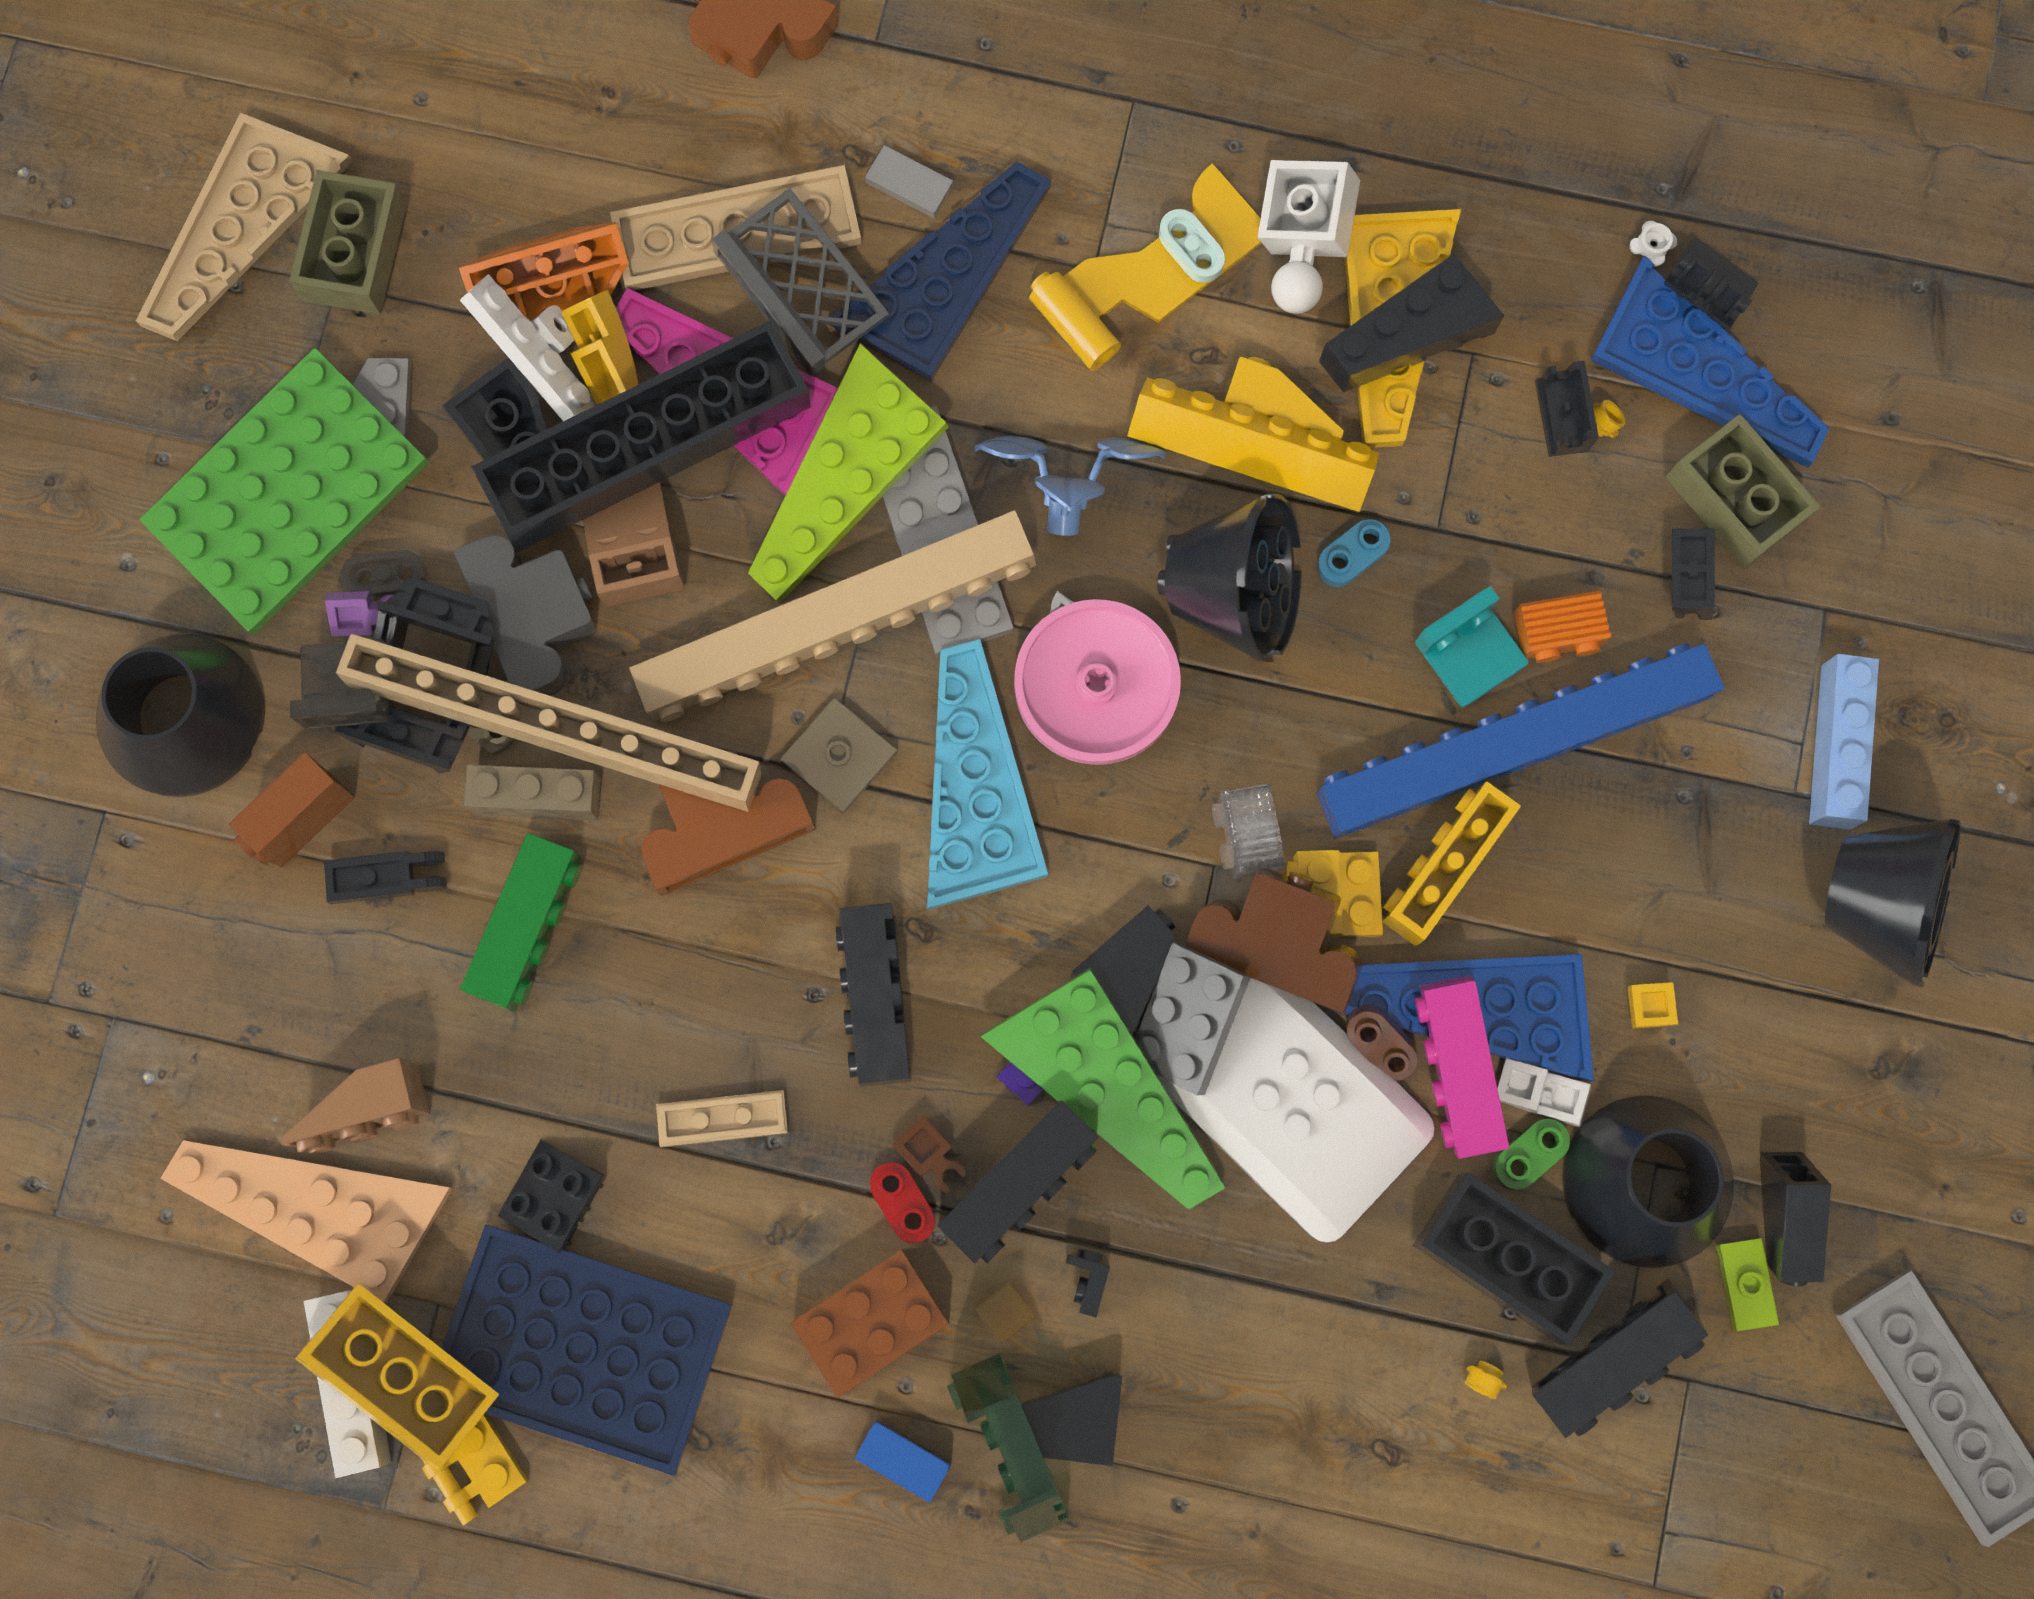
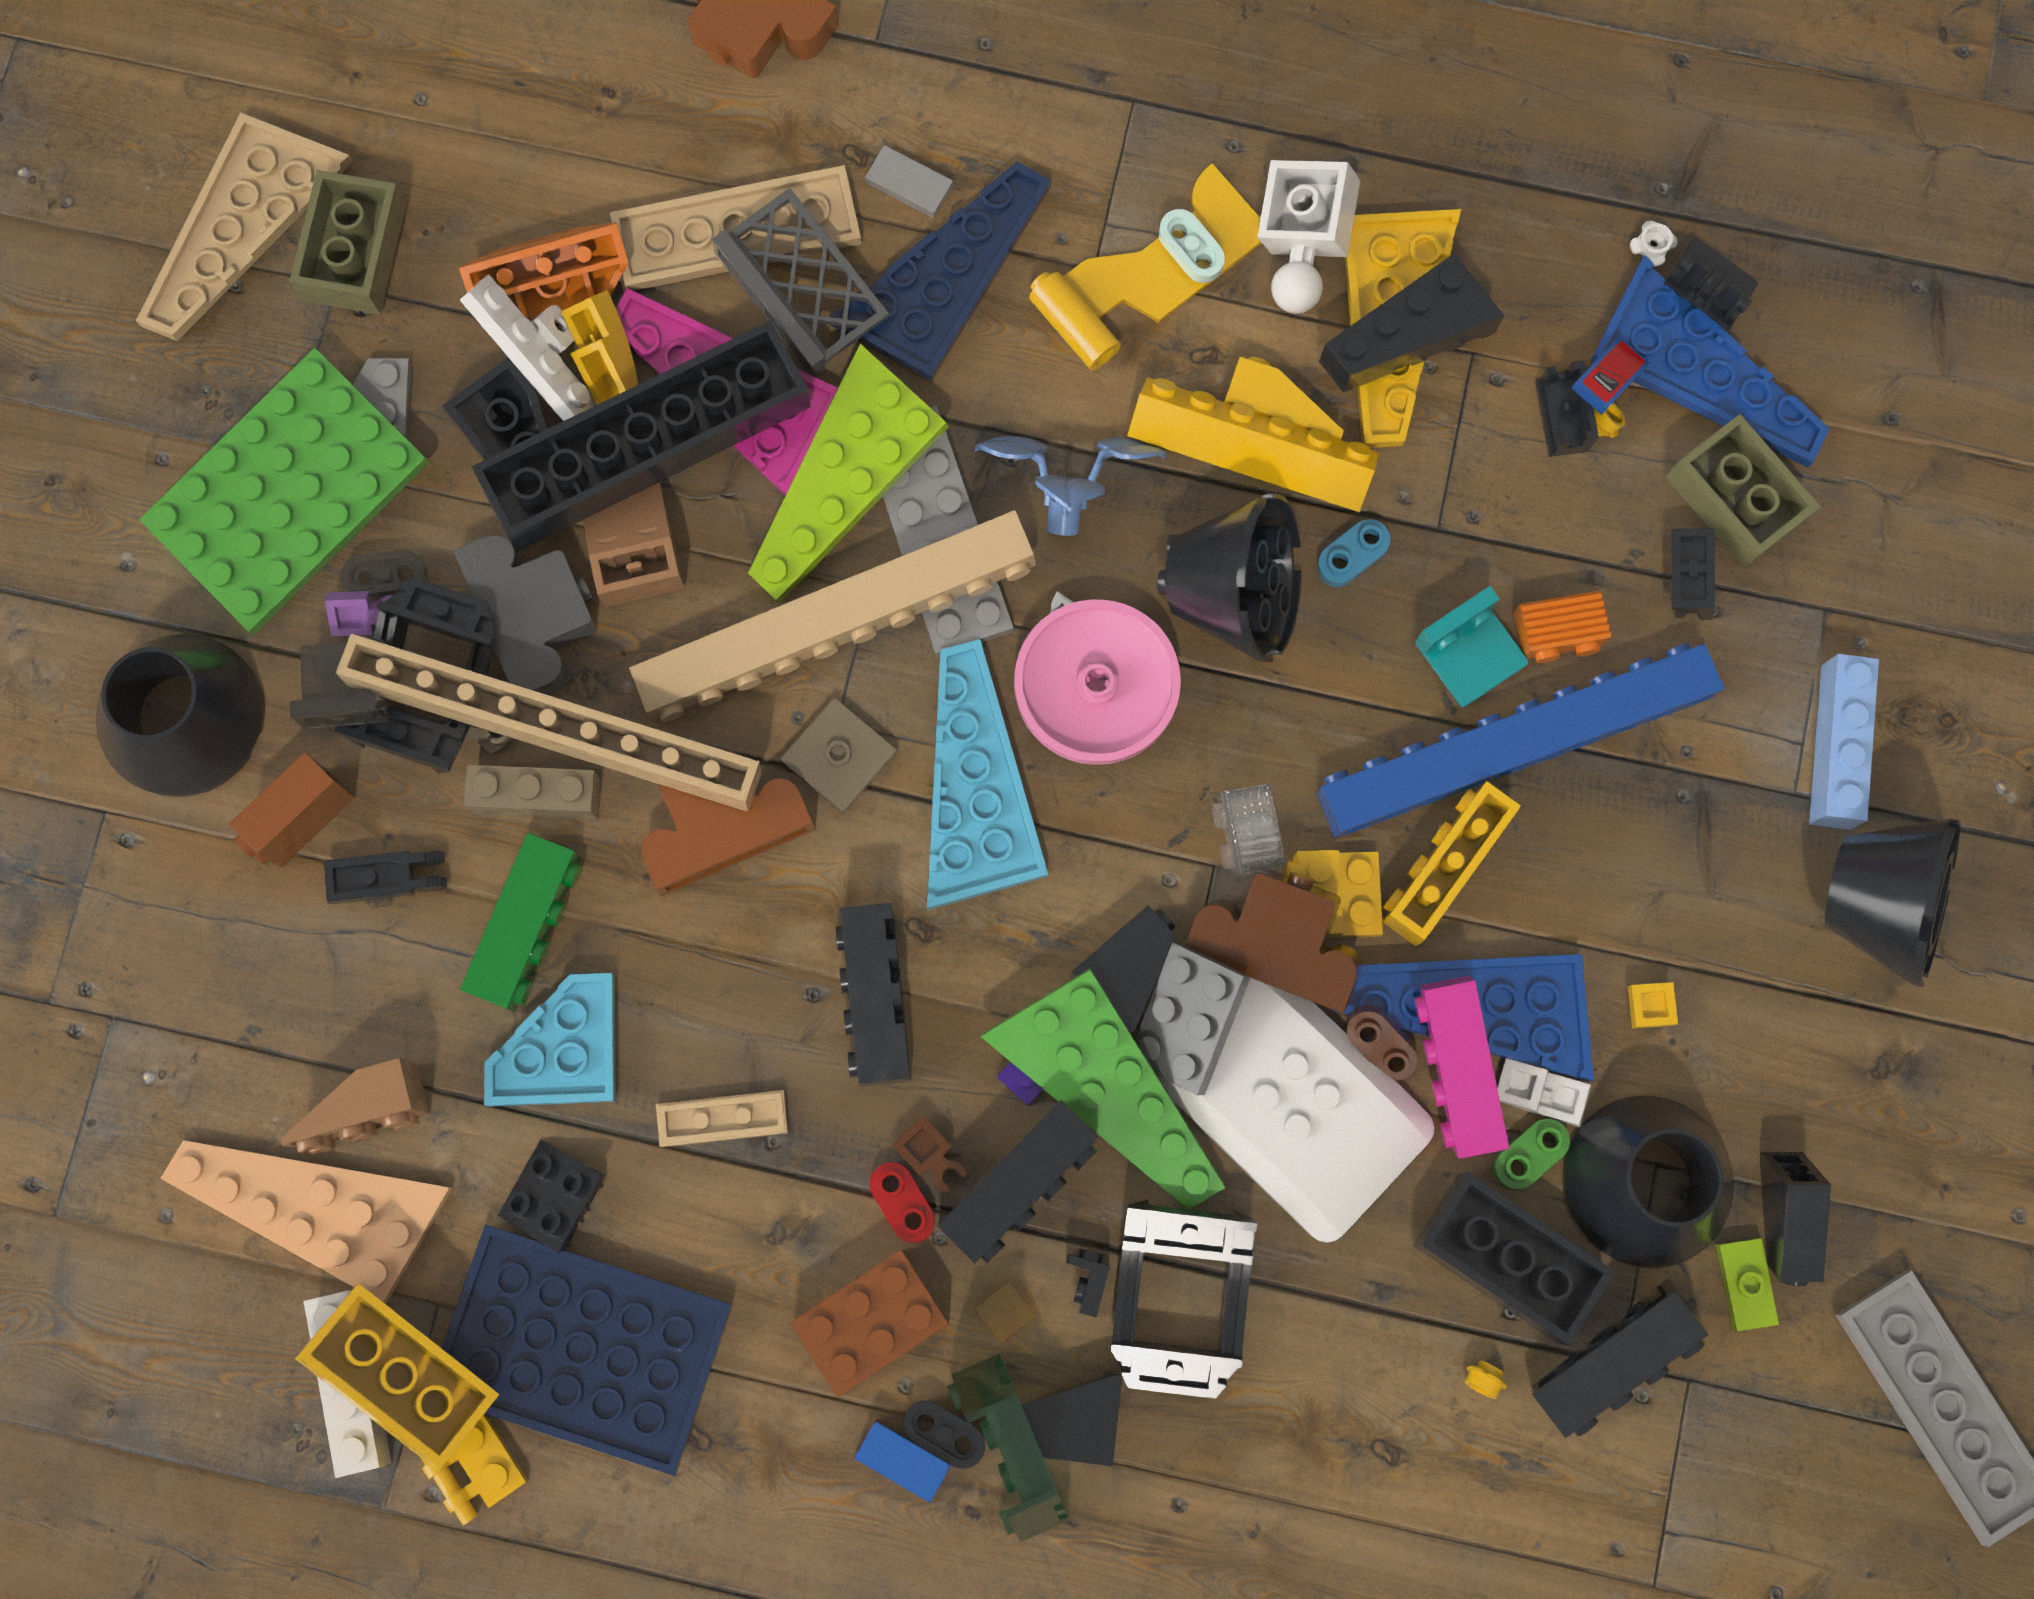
none -> medium azure plate [484,973,616,1107]
none -> black plate [904,1400,985,1469]
none -> wedge [1111,1199,1258,1399]
none -> slope [1571,337,1650,415]

